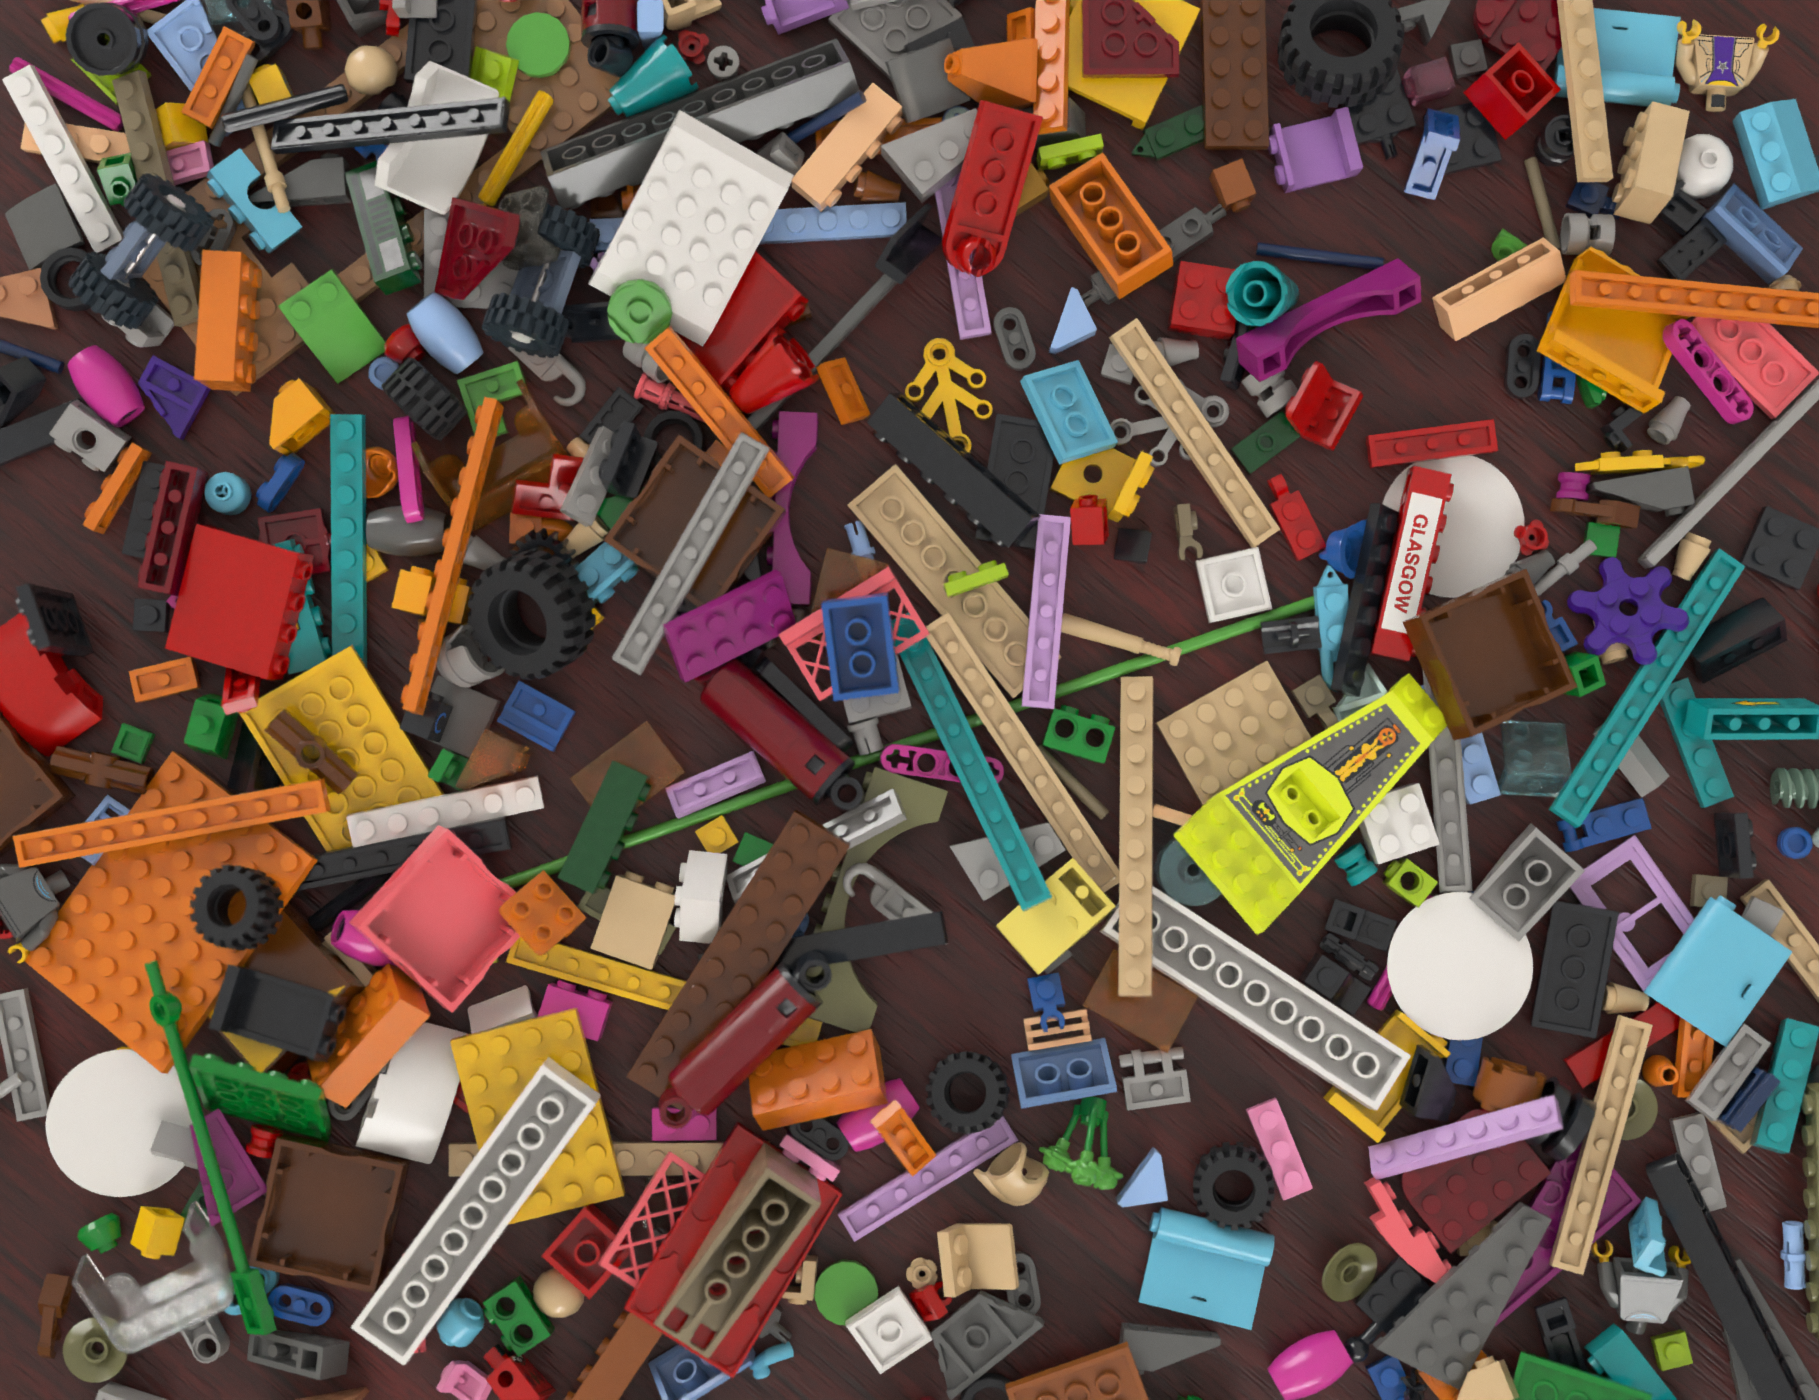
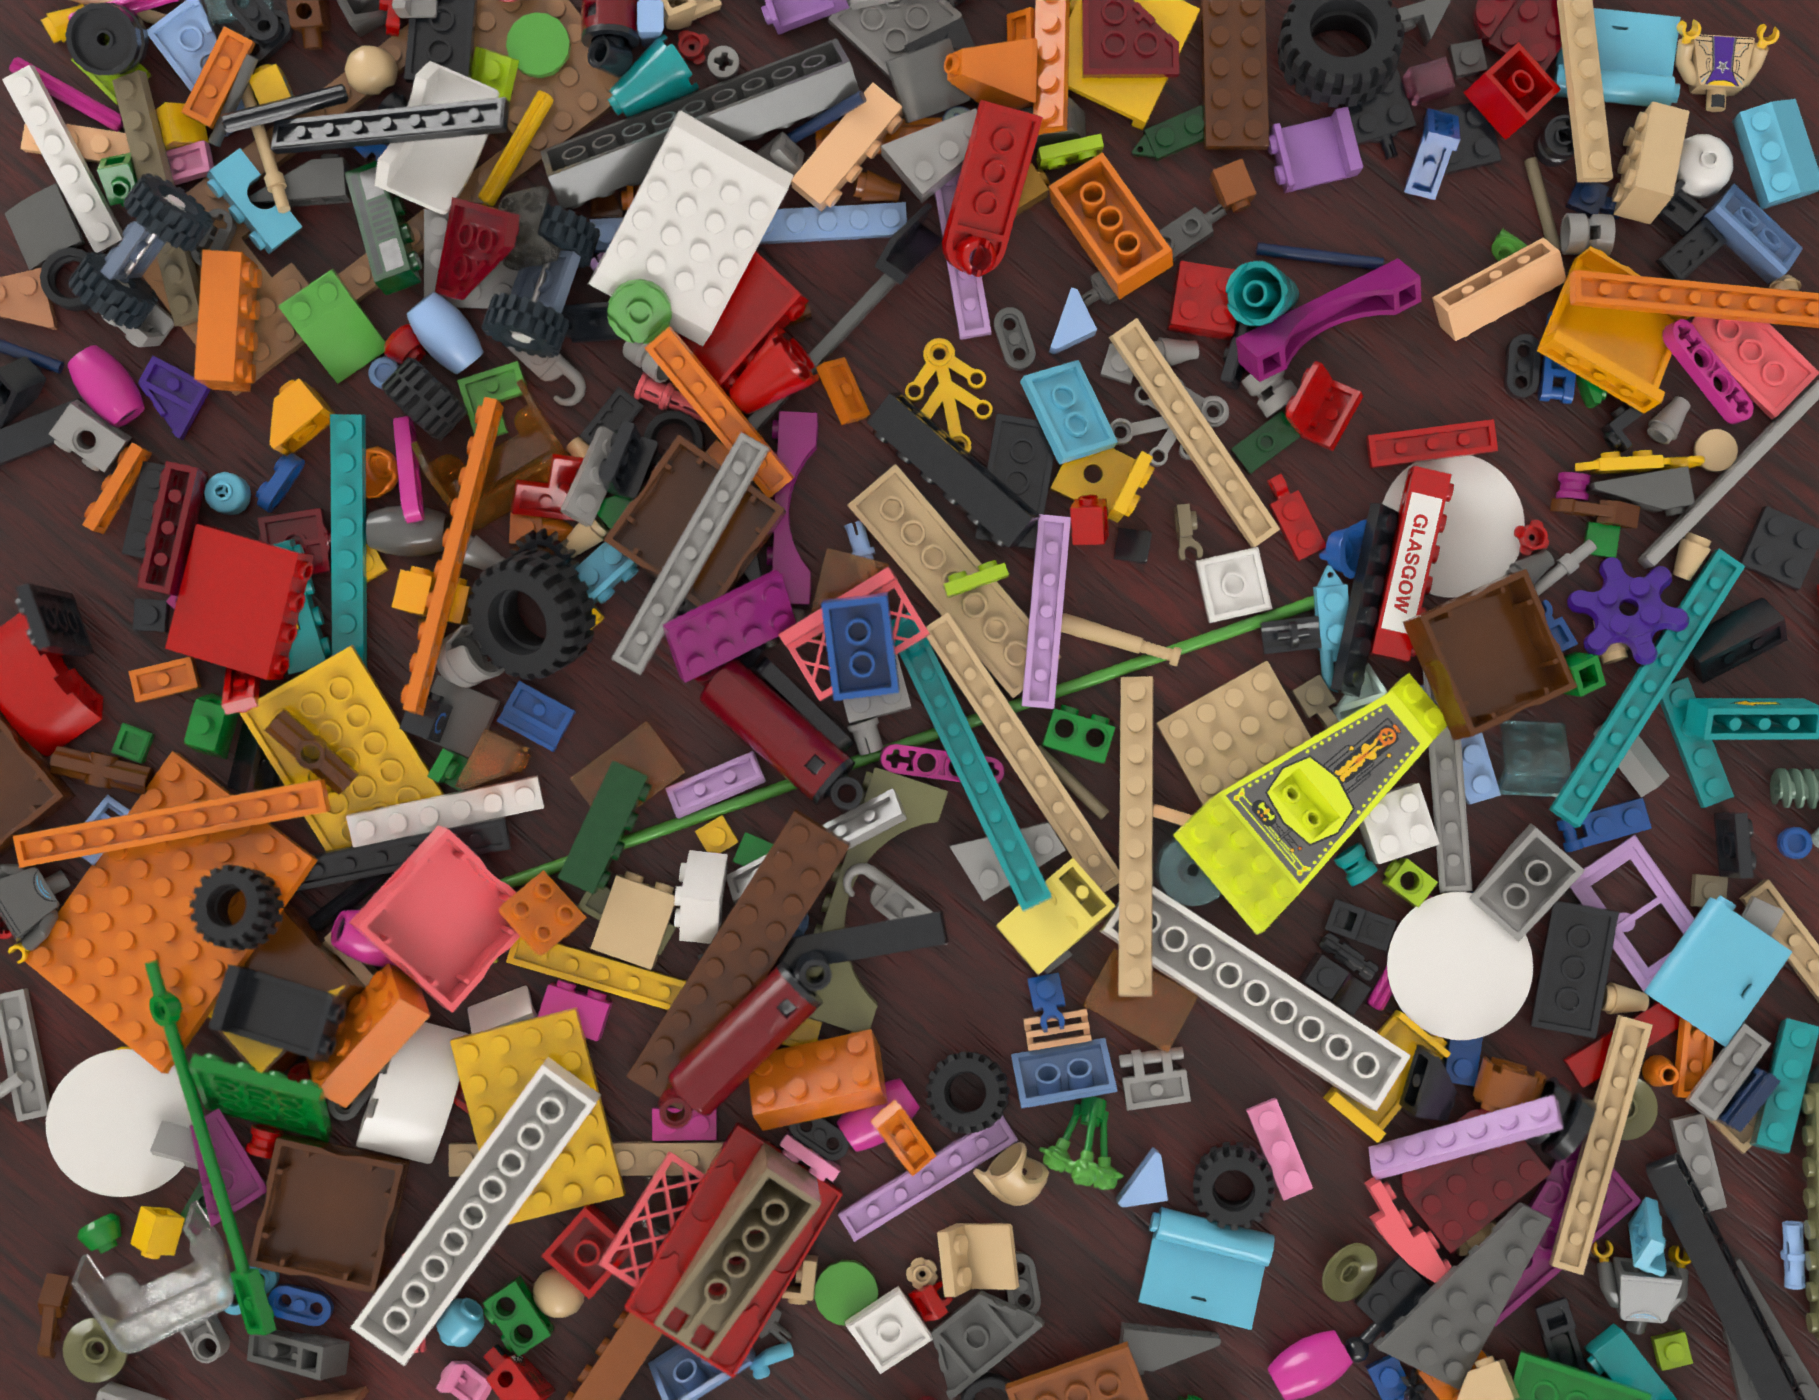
none -> tan piece [1694,429,1738,472]

